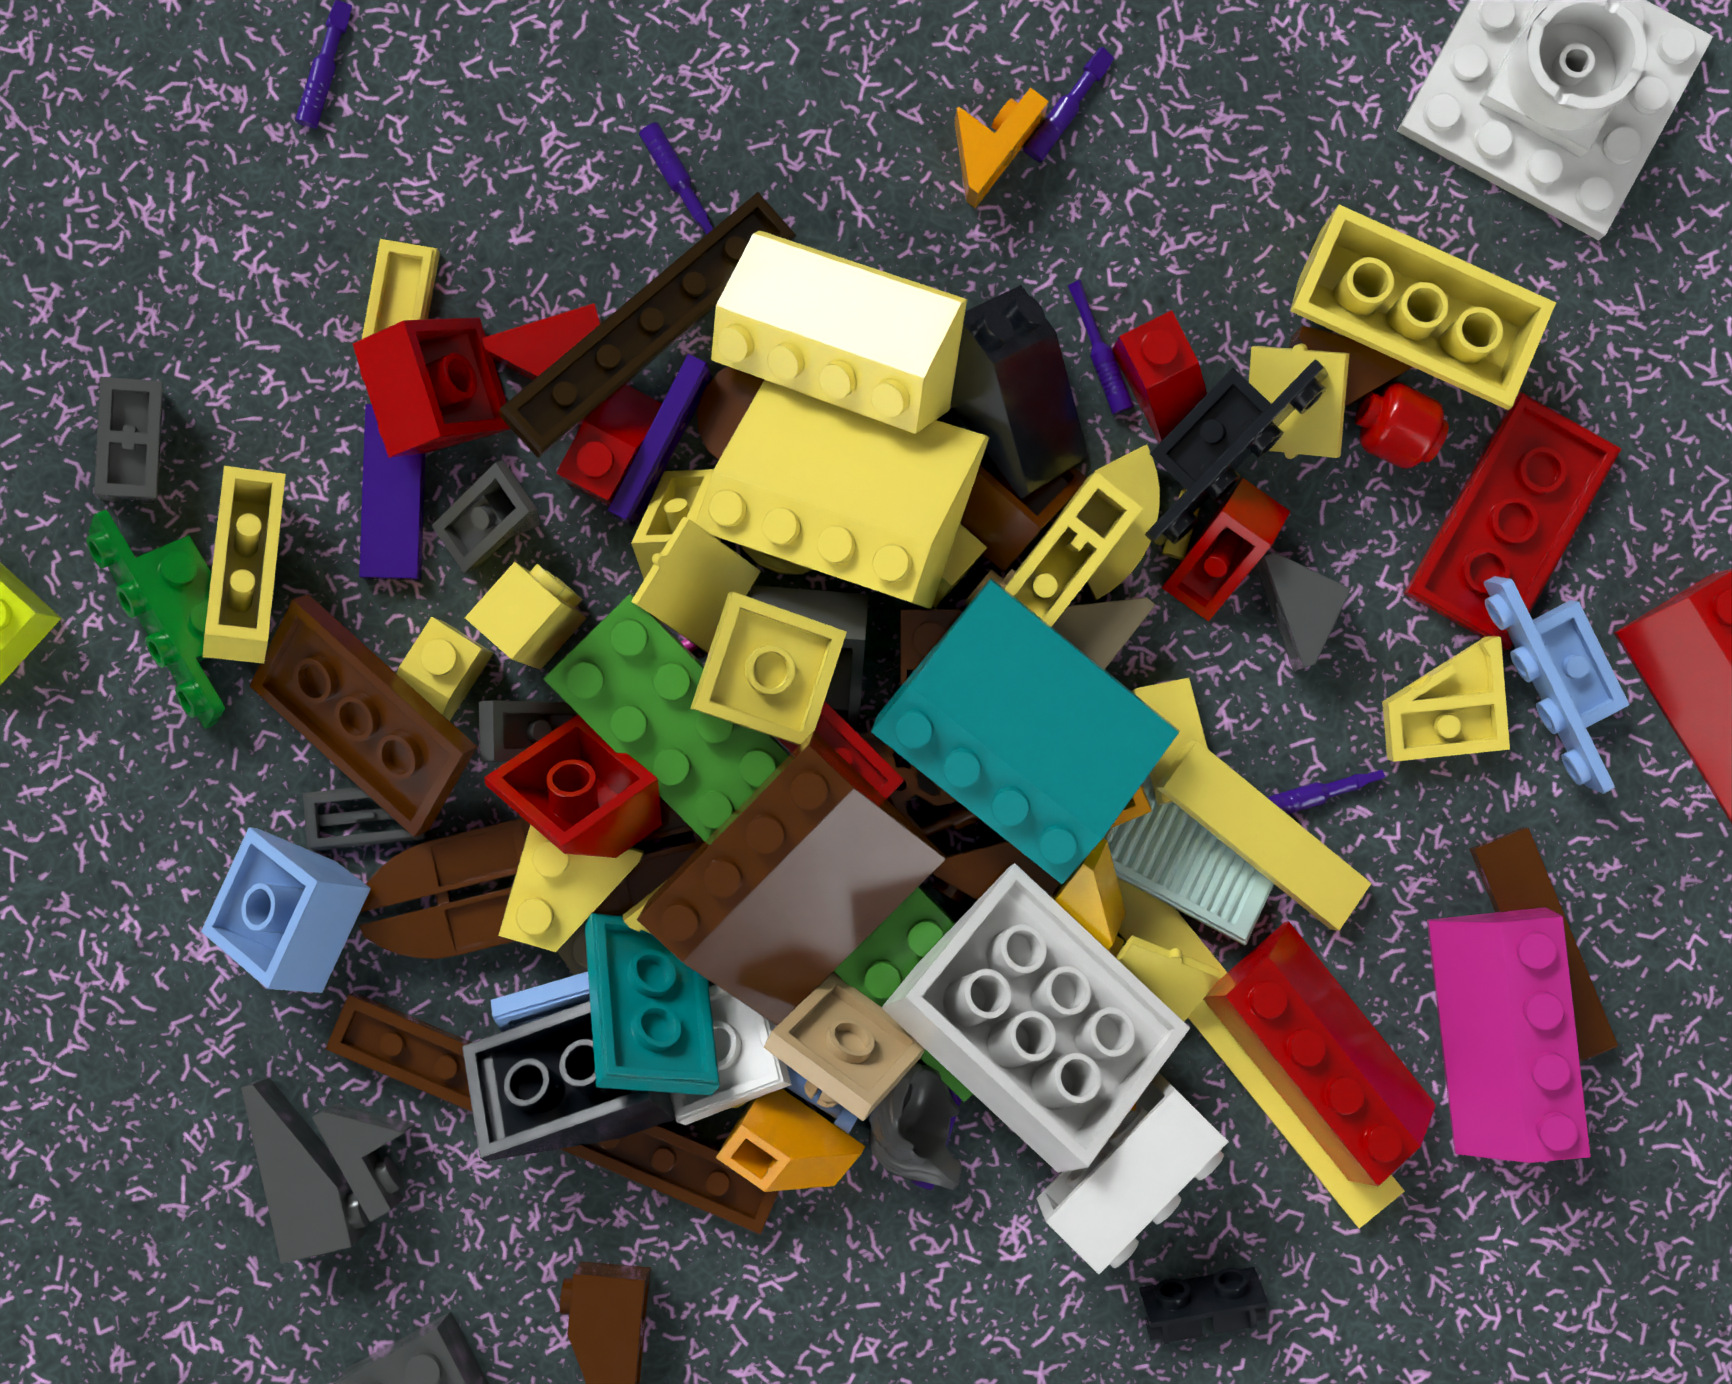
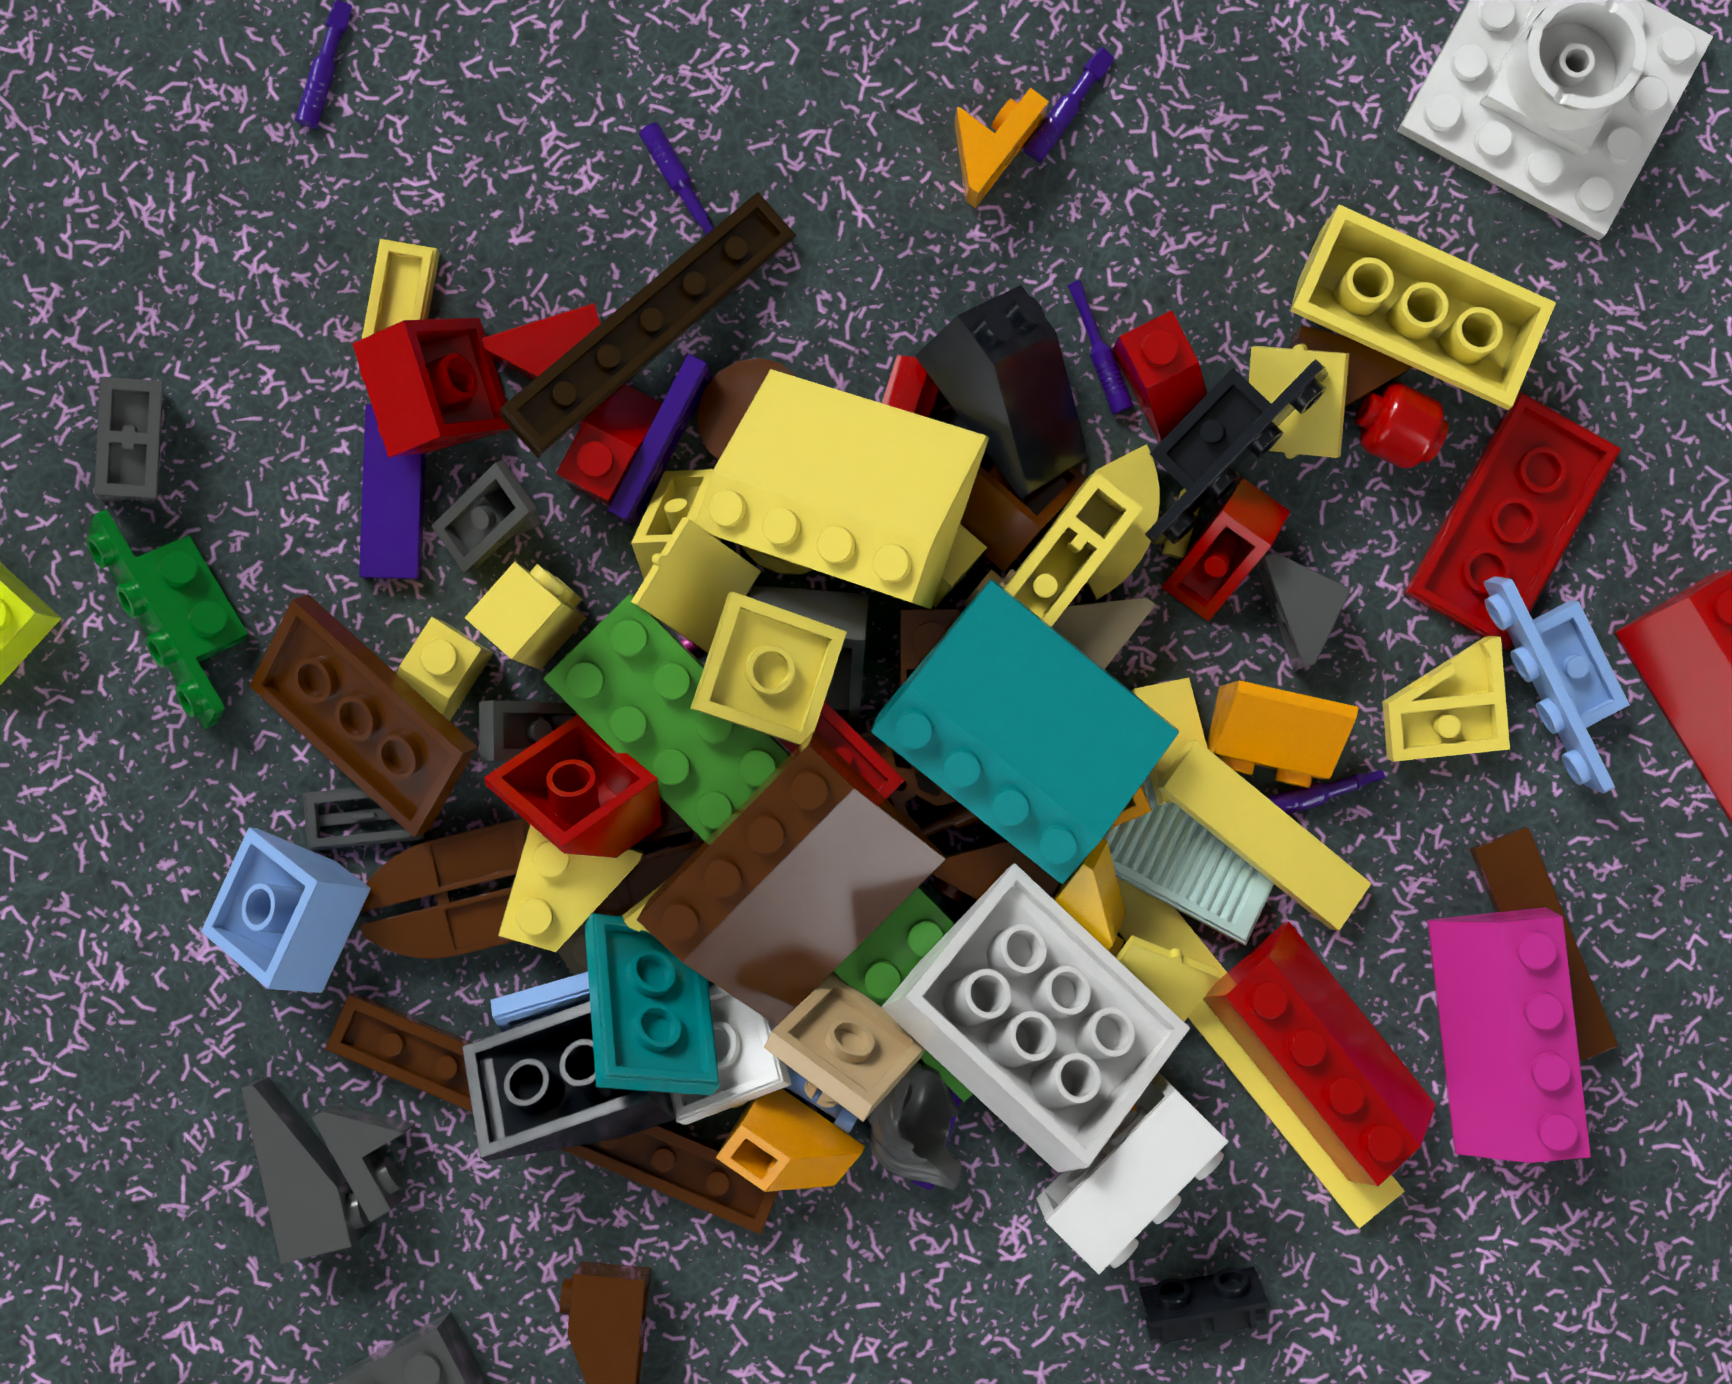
light yellow brick [203,466,286,664] -> none
slope [711,230,967,434] -> none
none -> light orange slope [1207,680,1359,788]

